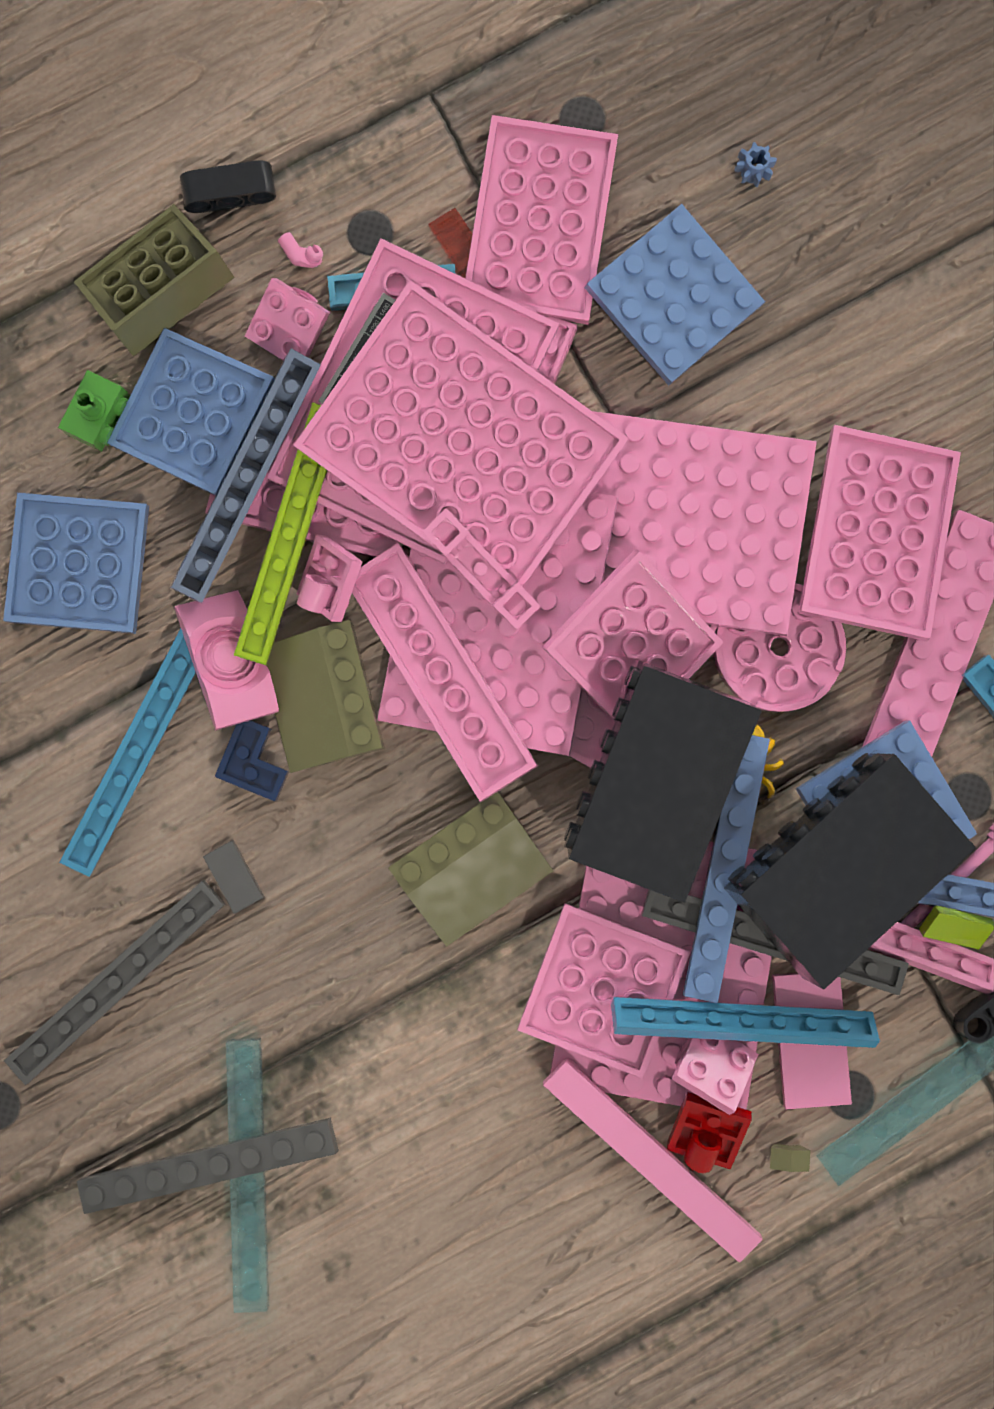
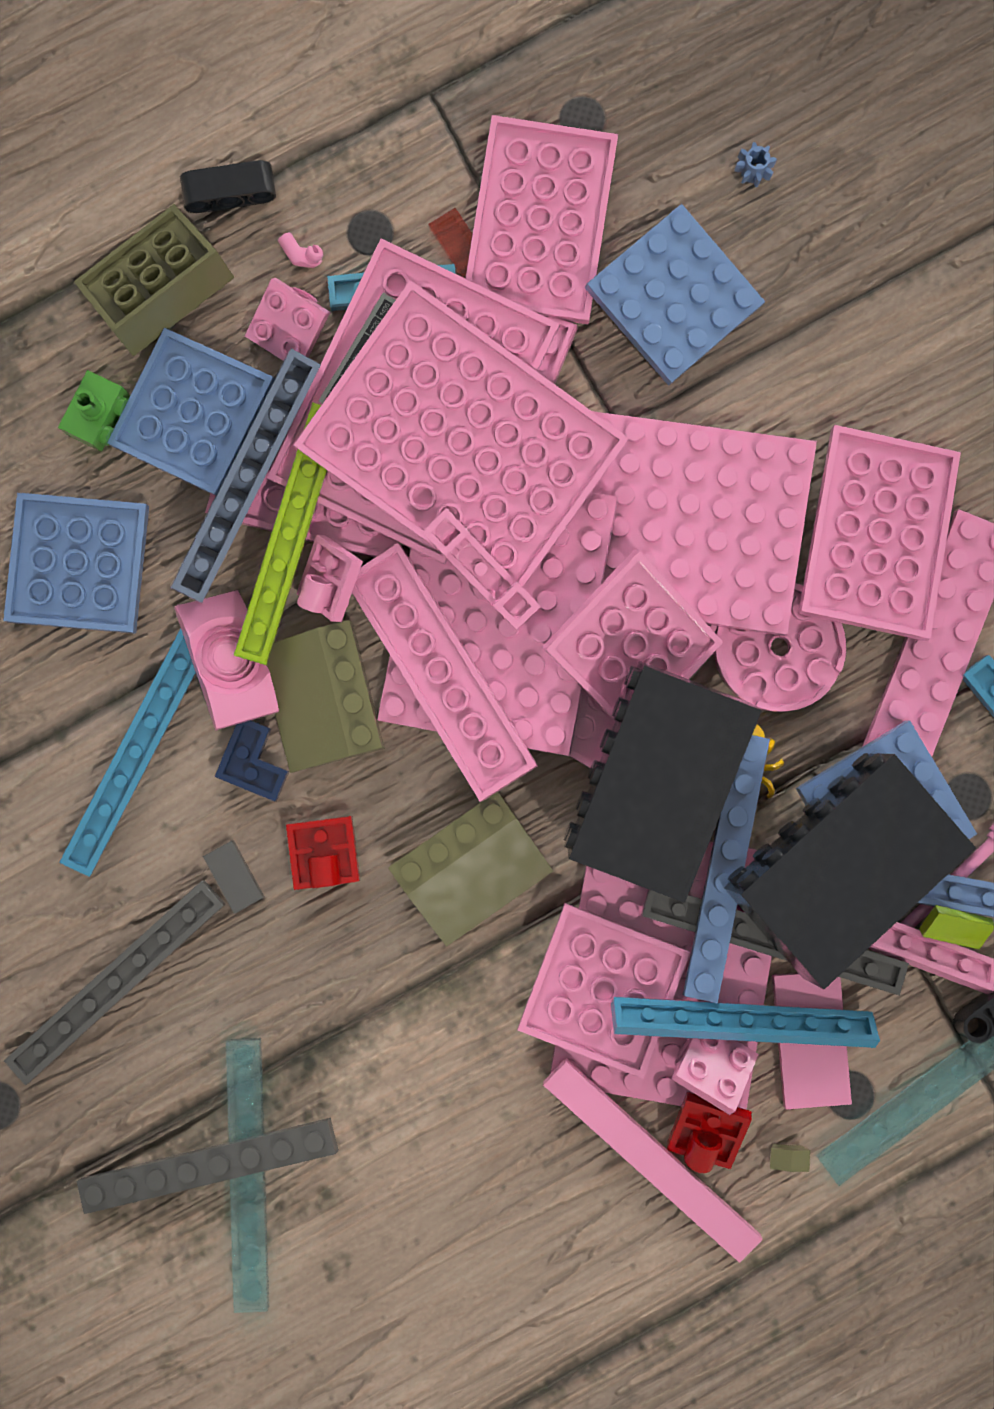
none -> red plate [286,816,360,890]

